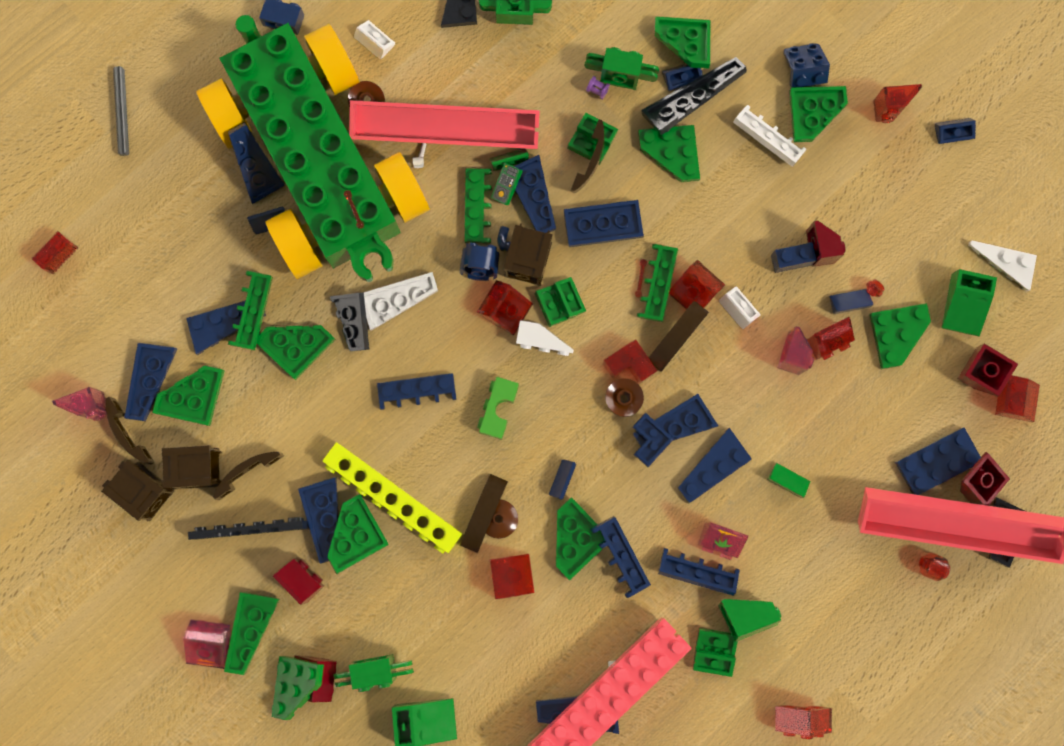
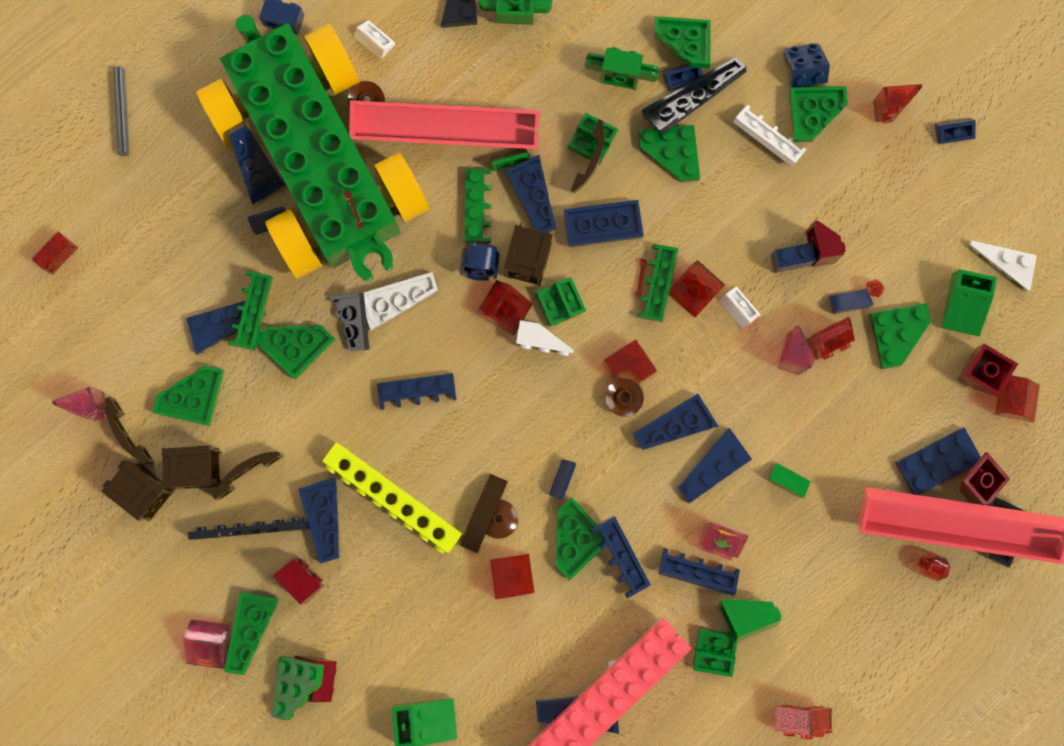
dark blue wing [124,343,177,422] -> none
green plate [327,494,389,575] -> none
green brick [333,654,414,692] -> none
white hand [413,143,427,168] -> none
bright green arch [477,377,519,440] -> none
tile [491,163,523,205] -> none
dark blue arm [497,226,511,252] -> none
medium lavender bush [586,76,610,100] -> none
dark blue tile [632,413,674,468] -> none
dark brown slope [647,301,709,372] -> none

